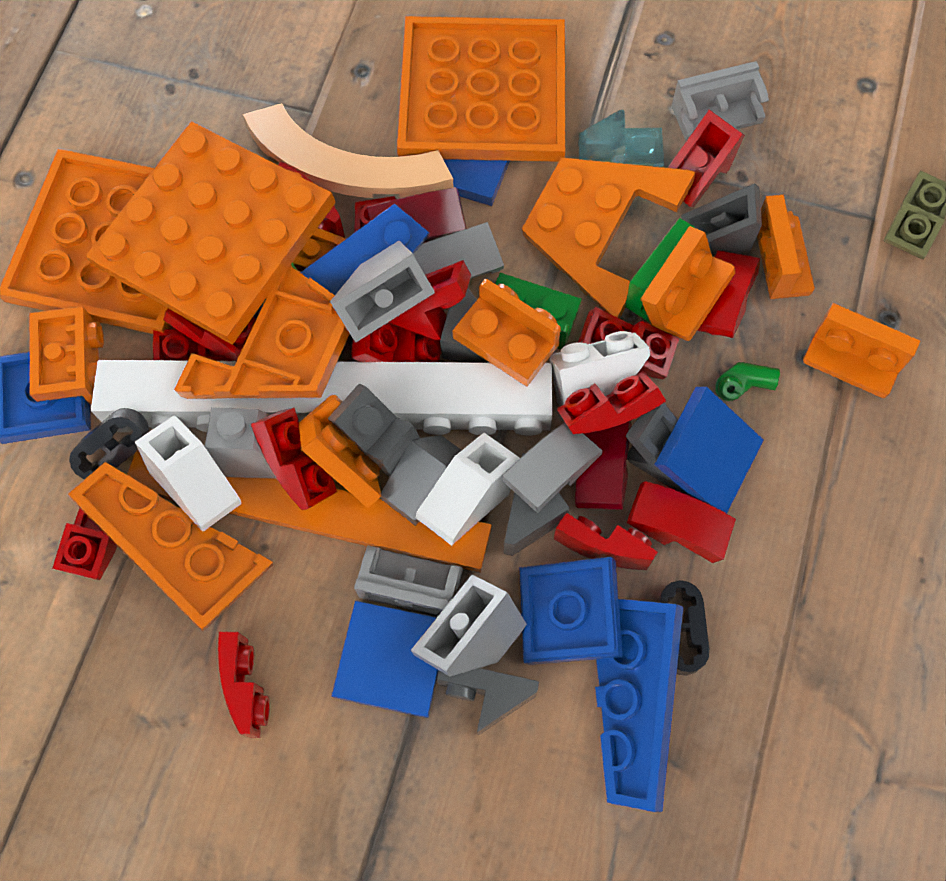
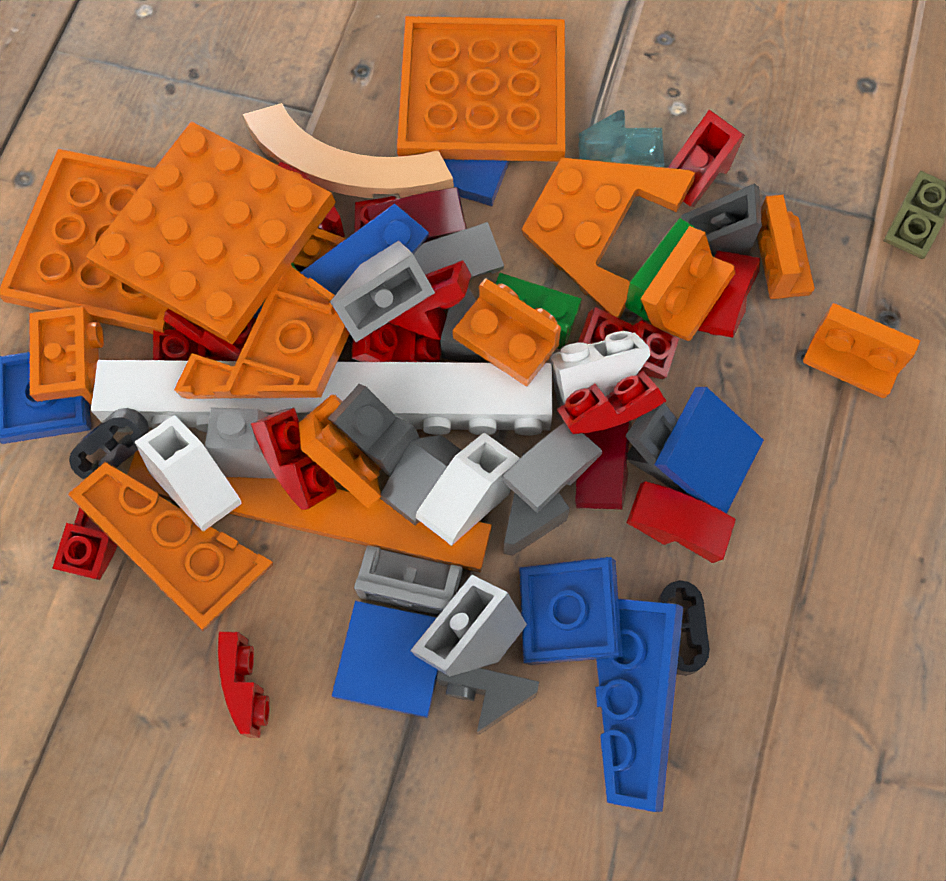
red slope [554,513,658,570] -> none
light grey hinge [672,61,769,141] -> none
green arm [715,362,780,401] -> none

